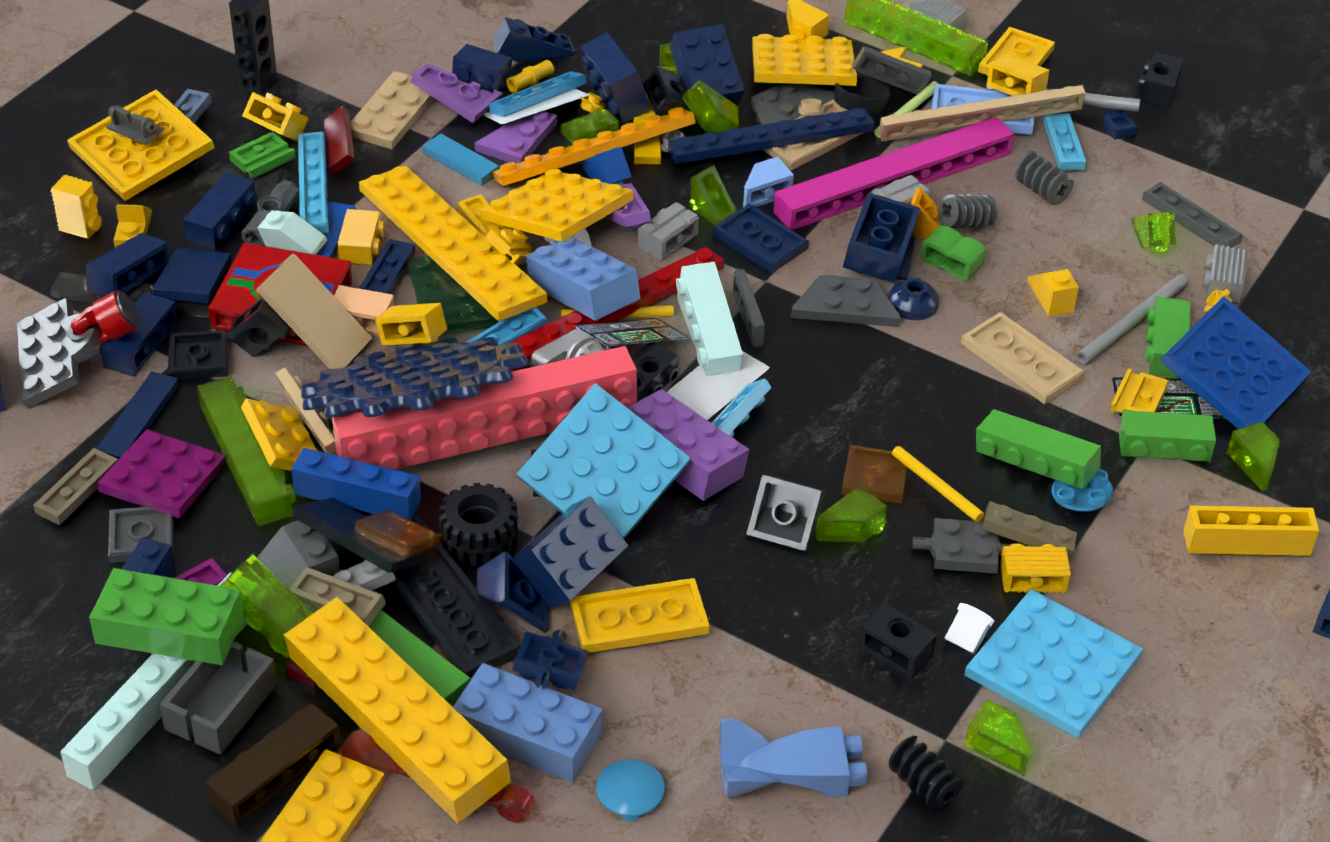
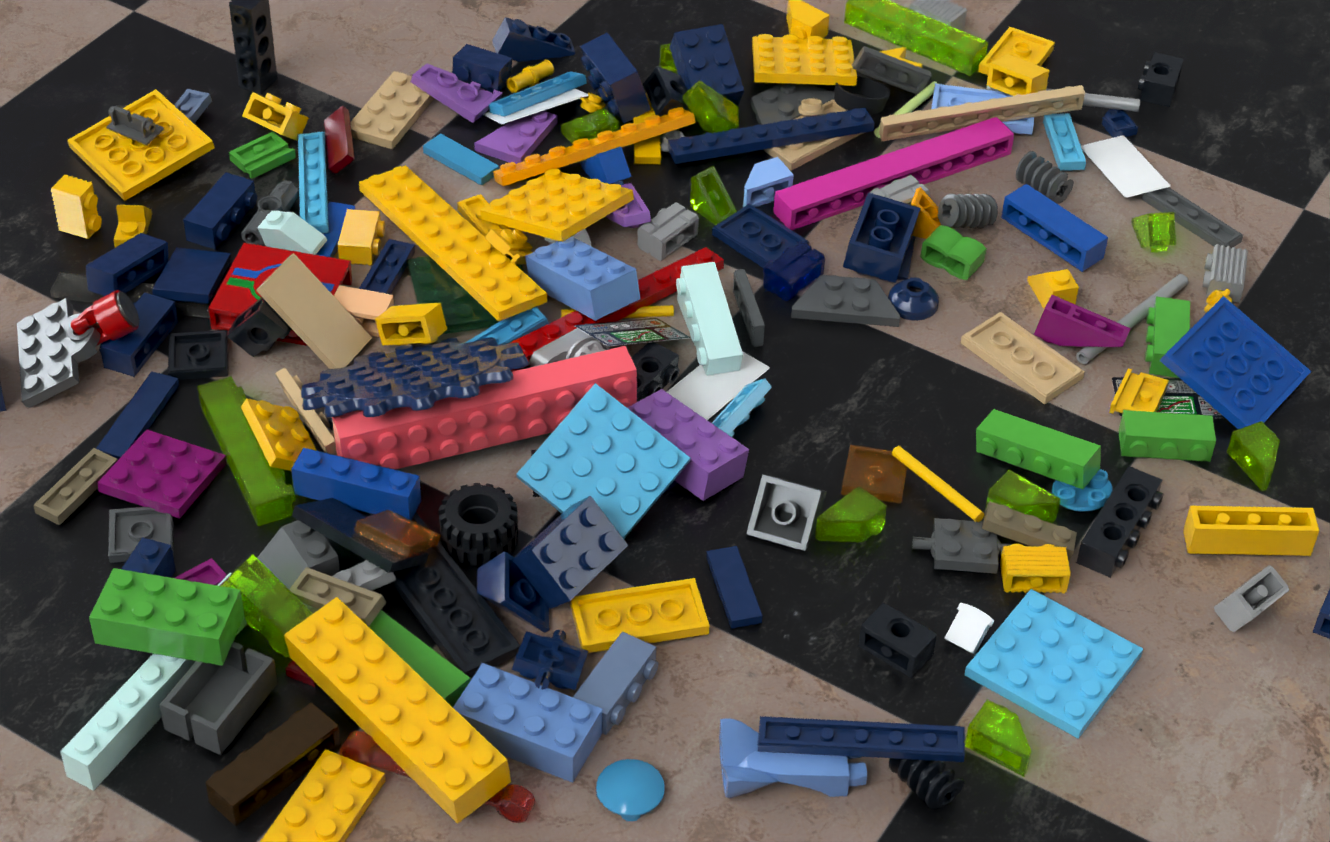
none -> sand blue brick [573,631,658,735]
none -> dark blue tile [706,546,763,628]
none -> dark blue tile [758,716,965,762]
none -> clear blue brick [763,241,825,302]
none -> clear neon green slope [985,470,1060,523]
none -> blue brick [1001,184,1108,272]
none -> magenta slope [1034,295,1131,347]
none -> black brick [1076,466,1164,578]
none -> white sticker [1081,136,1170,198]
none -> light grey brick [1214,565,1289,632]

